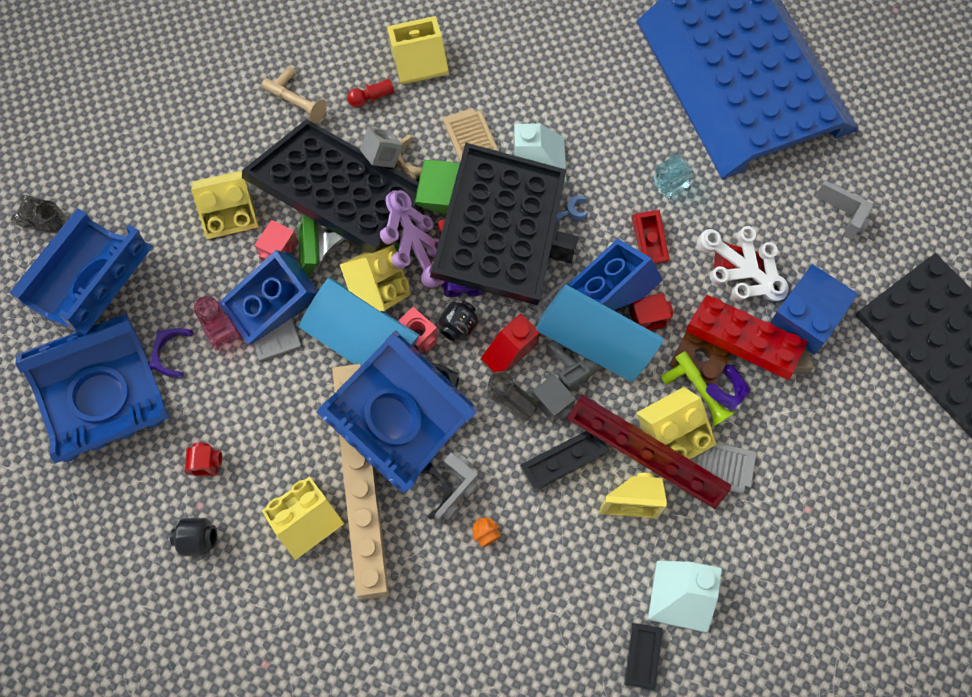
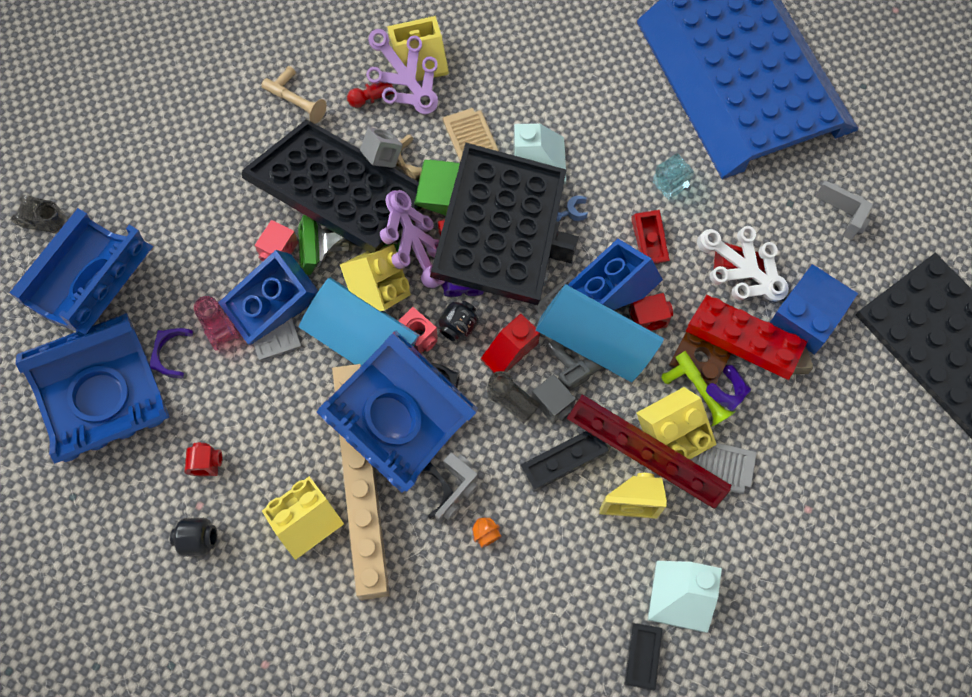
light yellow slope [191,171,259,239] -> none
none -> lavender plant [366,29,438,114]

